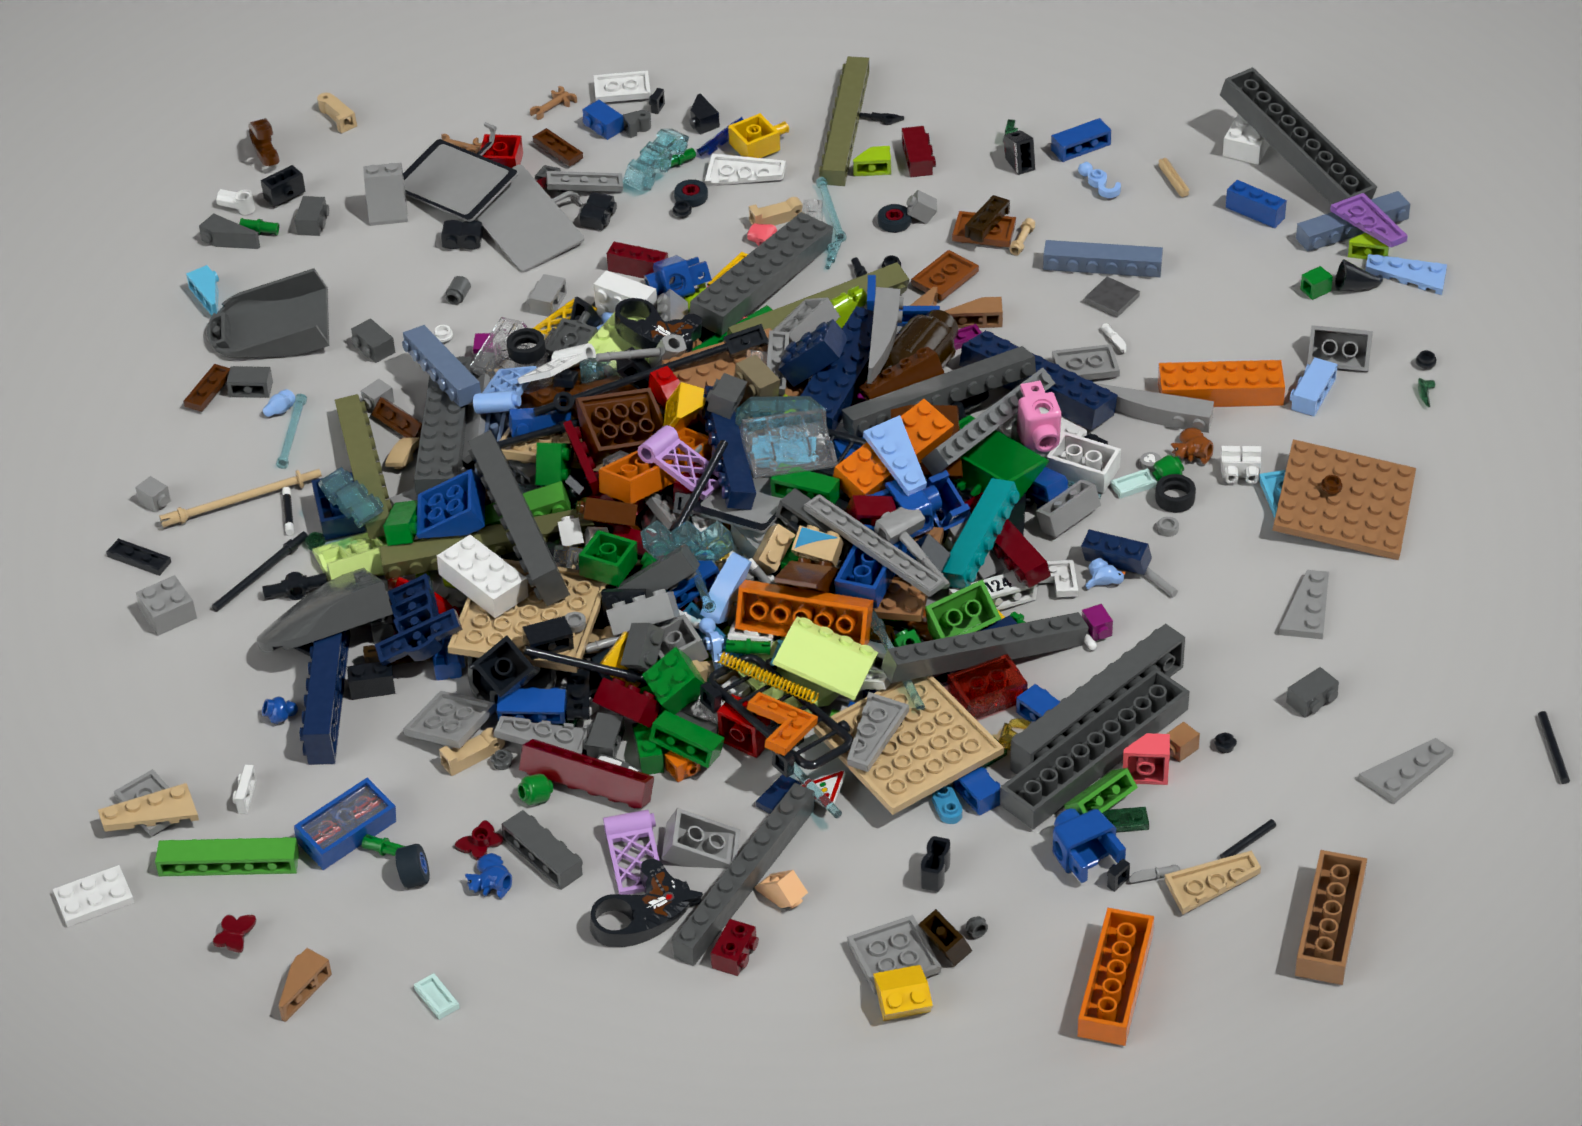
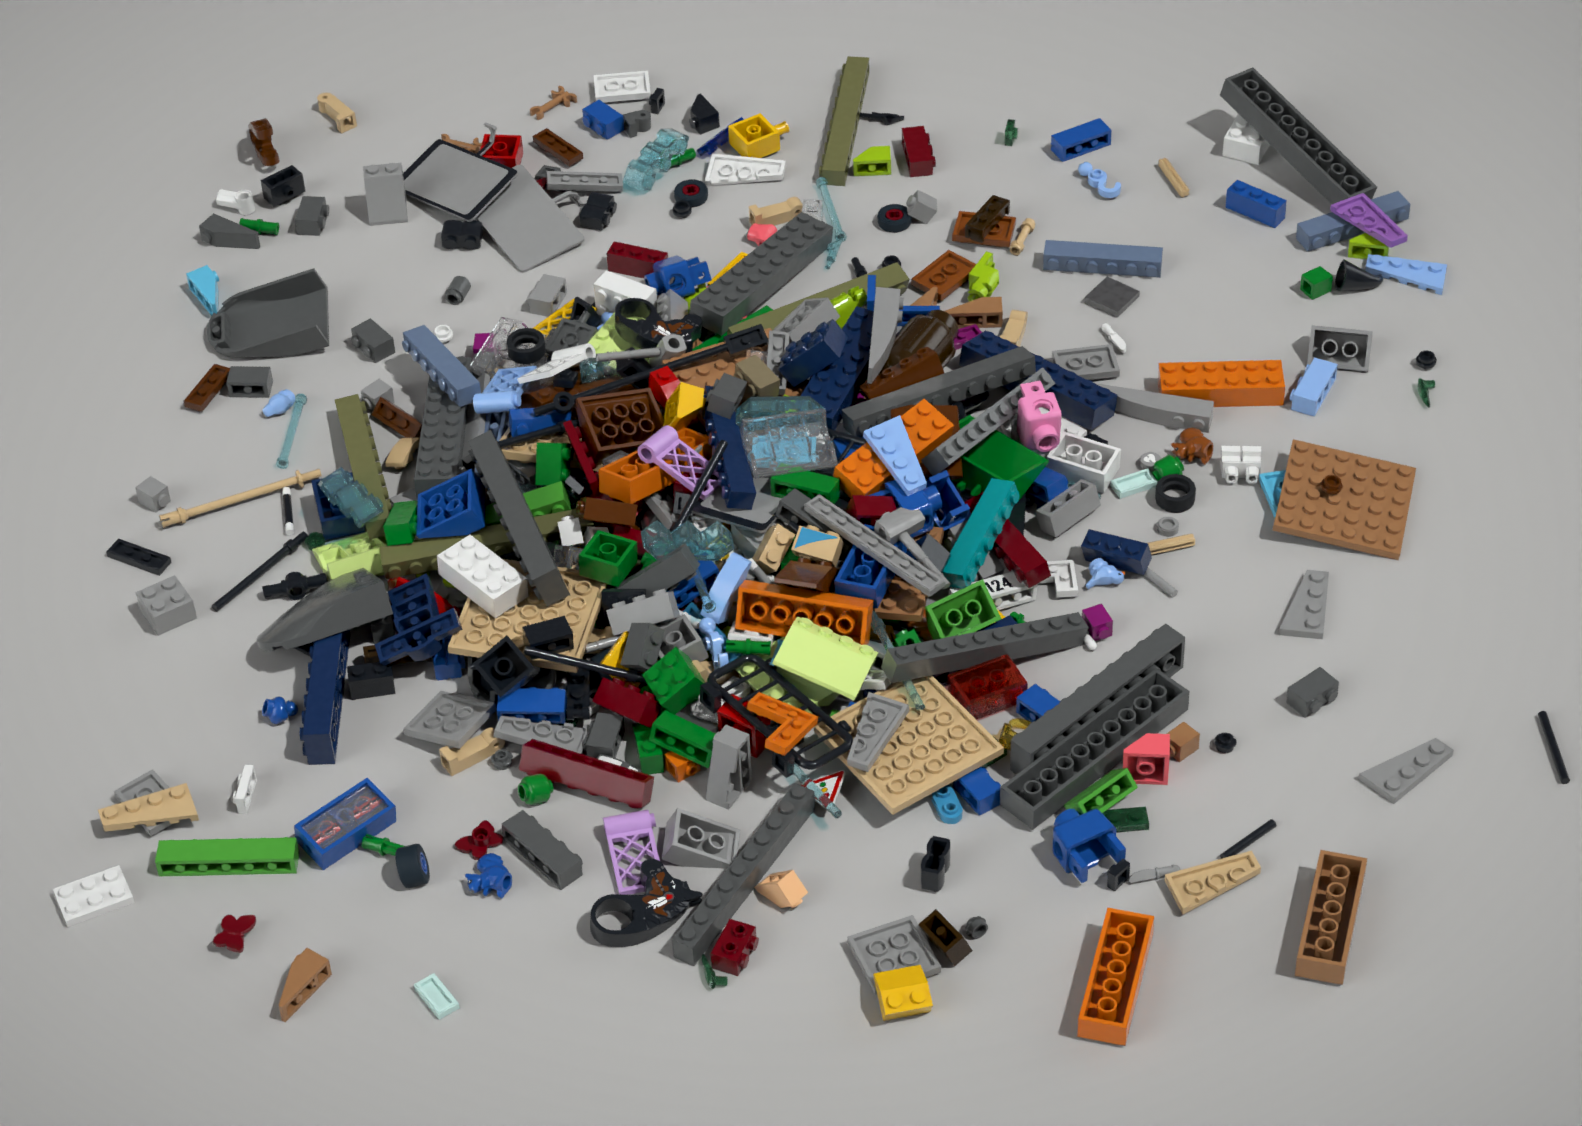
light grey tile [565,612,586,633] -> none
yellow piece [717,652,819,704] -> none
dark blue tile [756,774,801,814] -> none
black torso [1003,130,1035,175] -> none
none -> clear green bar [702,954,728,989]
none -> light grey wedge [706,725,752,810]
none -> lime plate [968,251,999,301]
none -> tan leg [1000,310,1028,347]
none -> tan axle [1148,534,1195,555]

